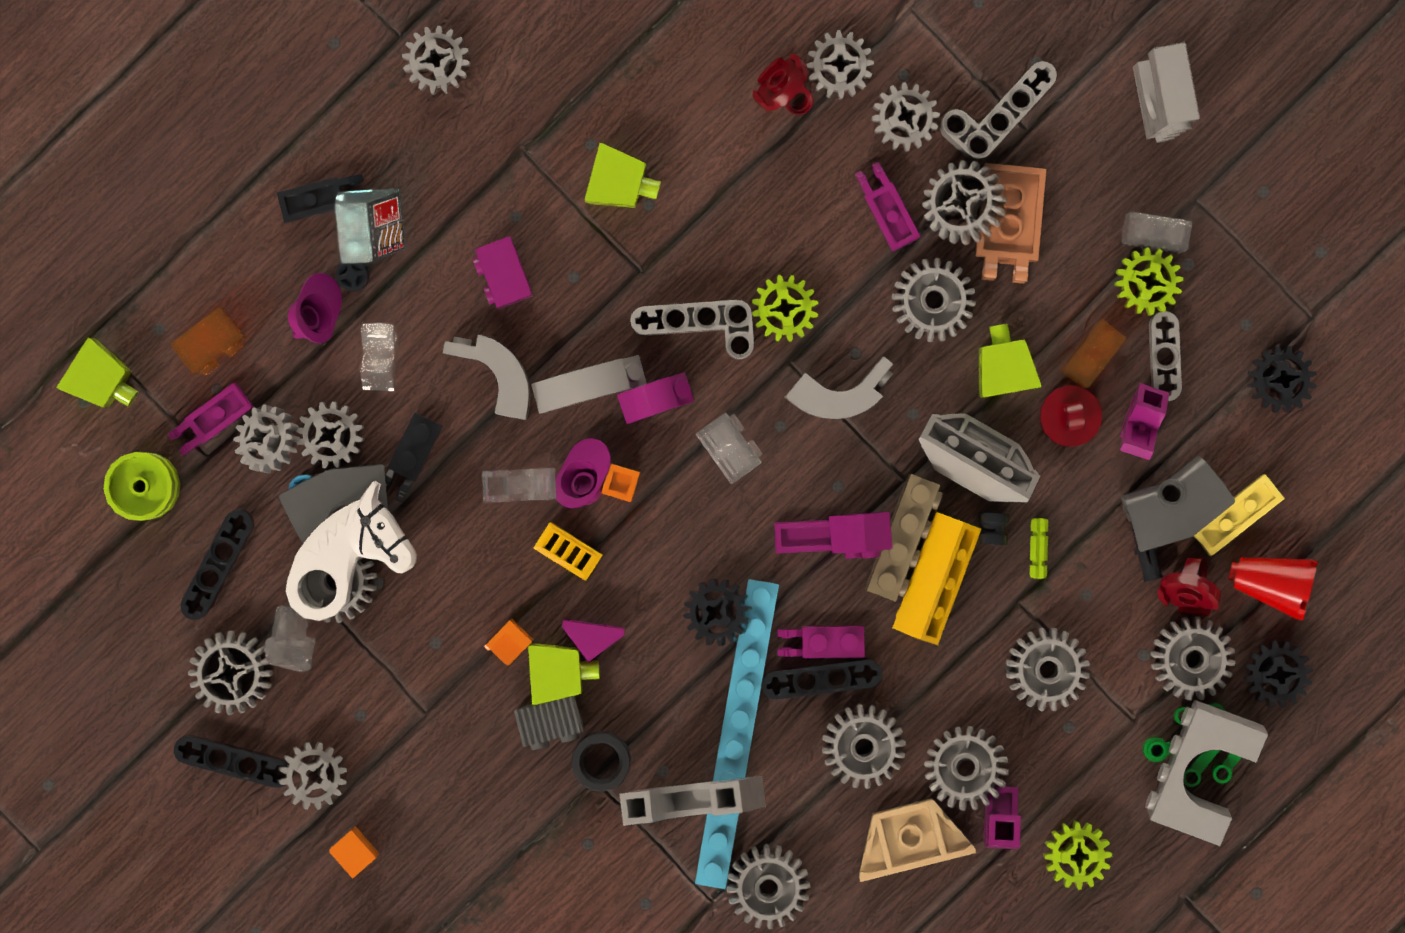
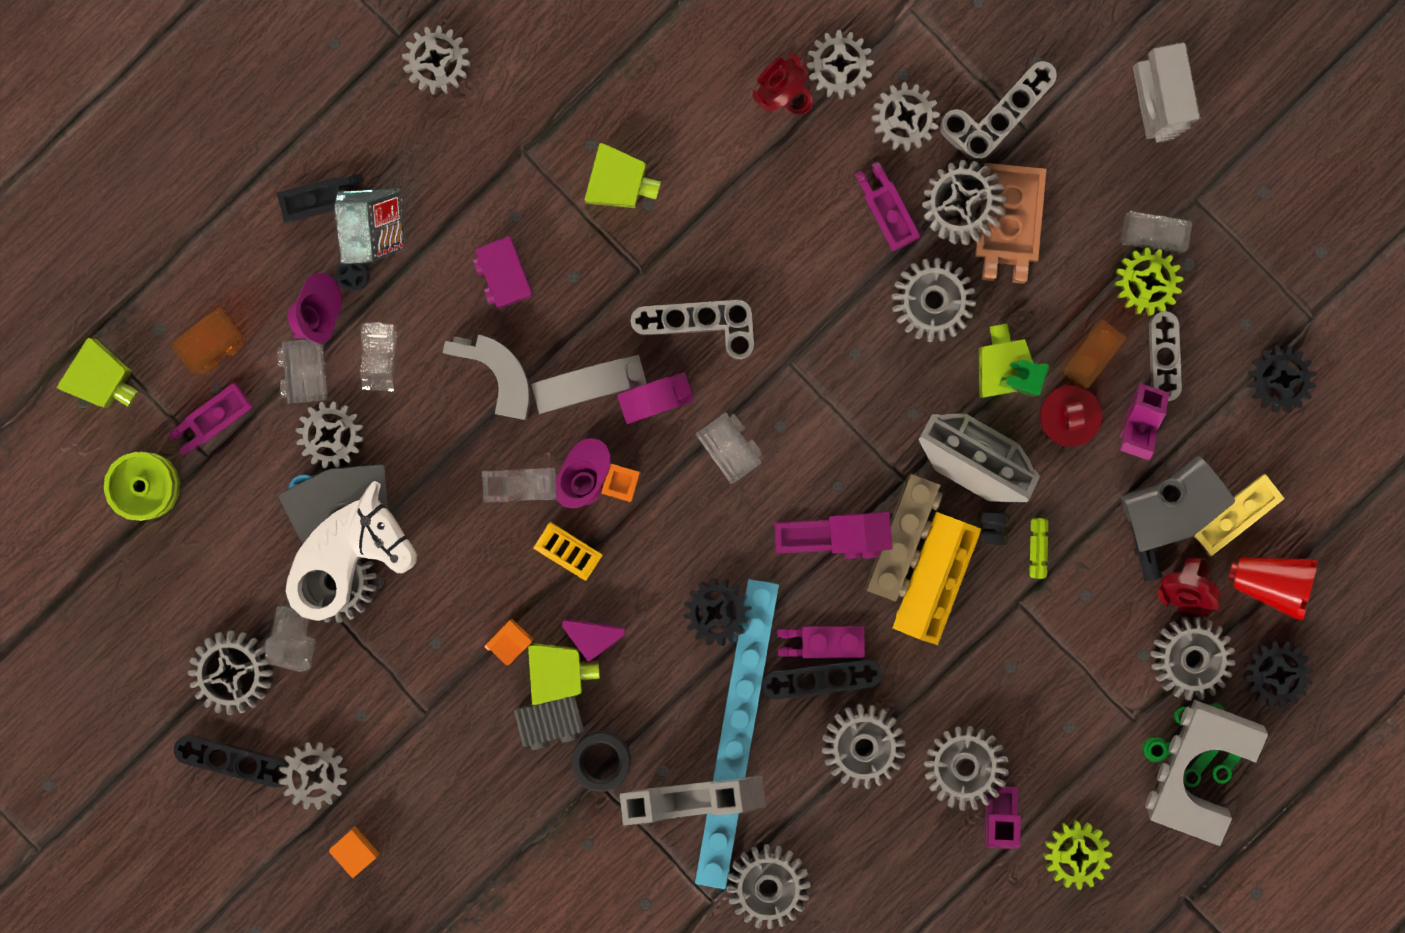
black beam [180,510,254,620] -> none
light grey gear [233,405,300,473] -> none
black hinge [385,413,443,503] -> none
lime gear [752,275,818,342] -> none
light grey arch [785,356,893,419] -> none
tan wing [859,798,976,882] -> none
light grey gear [1006,627,1090,711] -> none
none -> clear brick [277,339,328,404]
none -> green hinge [999,360,1049,396]

